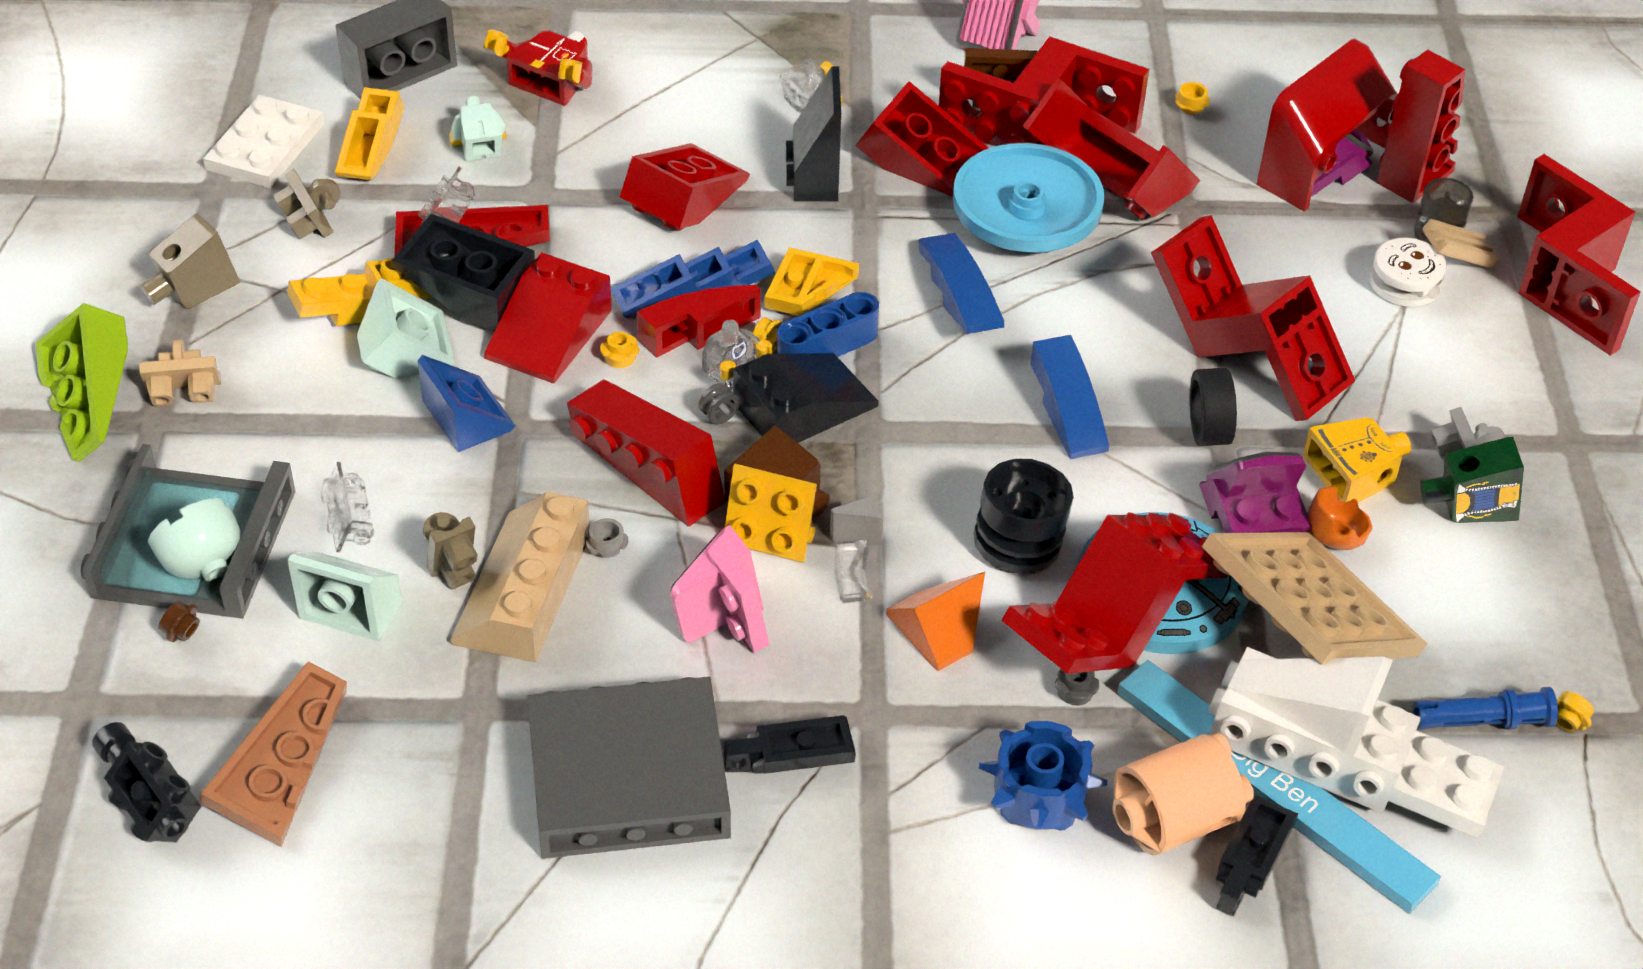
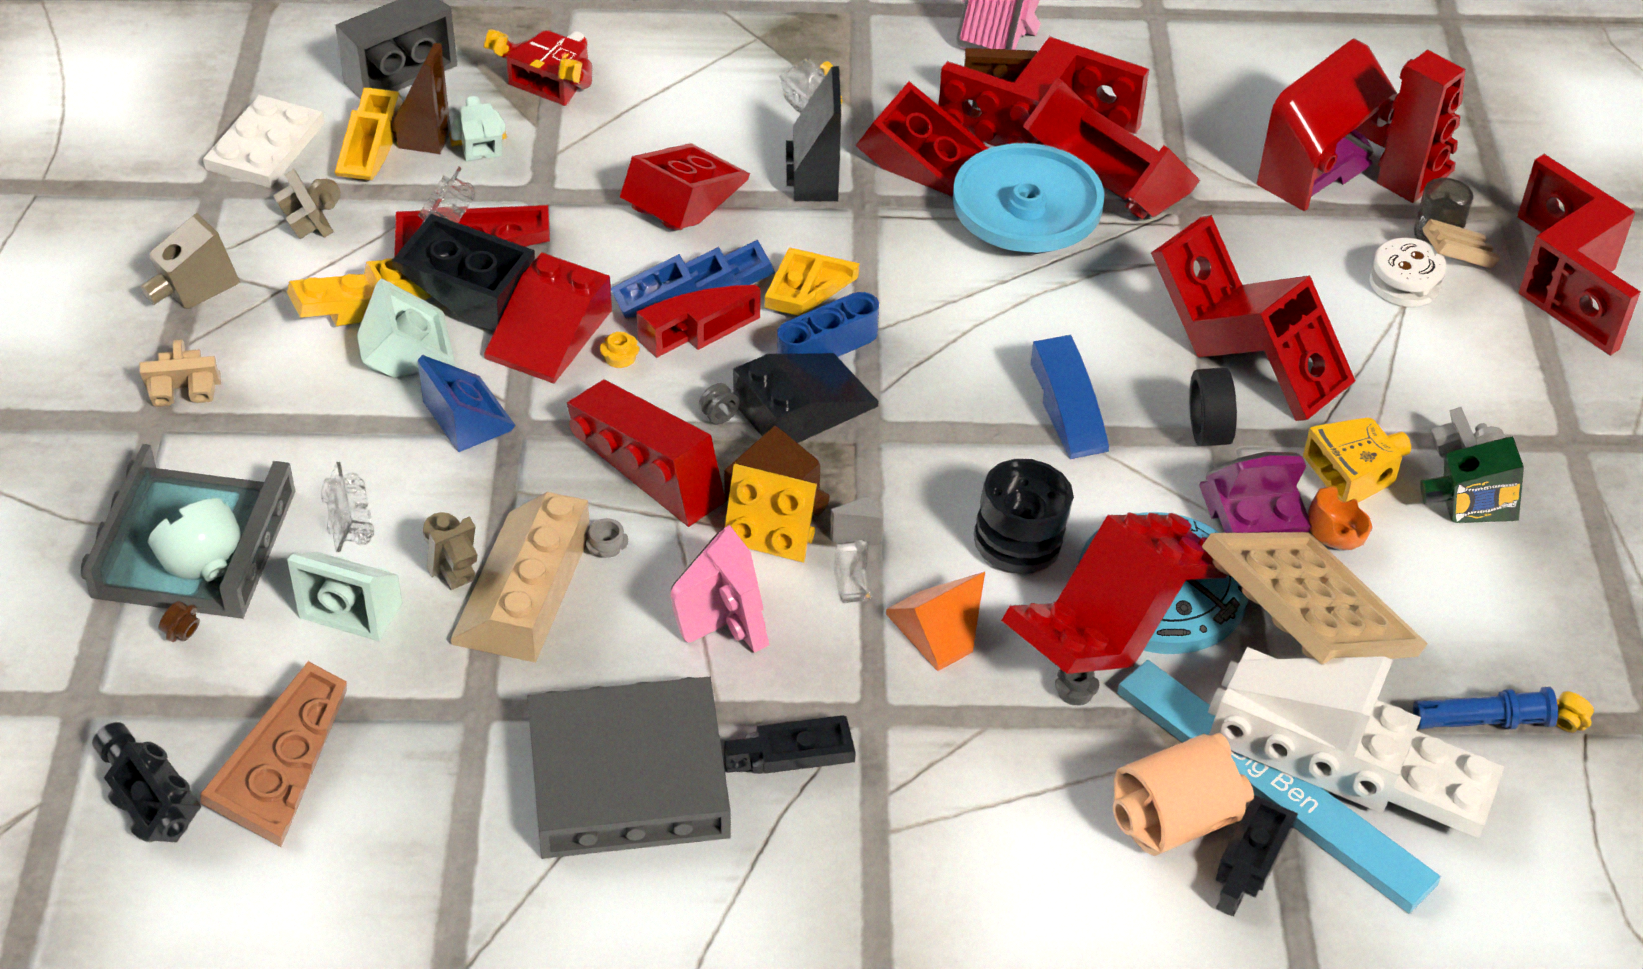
lime wedge [36,303,128,462] -> none
clear piece [702,320,772,390] -> none
yellow plate [750,317,782,353] -> none
blue slope [919,233,1004,334] -> none
blue brick [978,721,1108,831] -> none
yellow plate [1175,82,1210,114] -> none
none -> reddish brown slope [391,43,451,154]

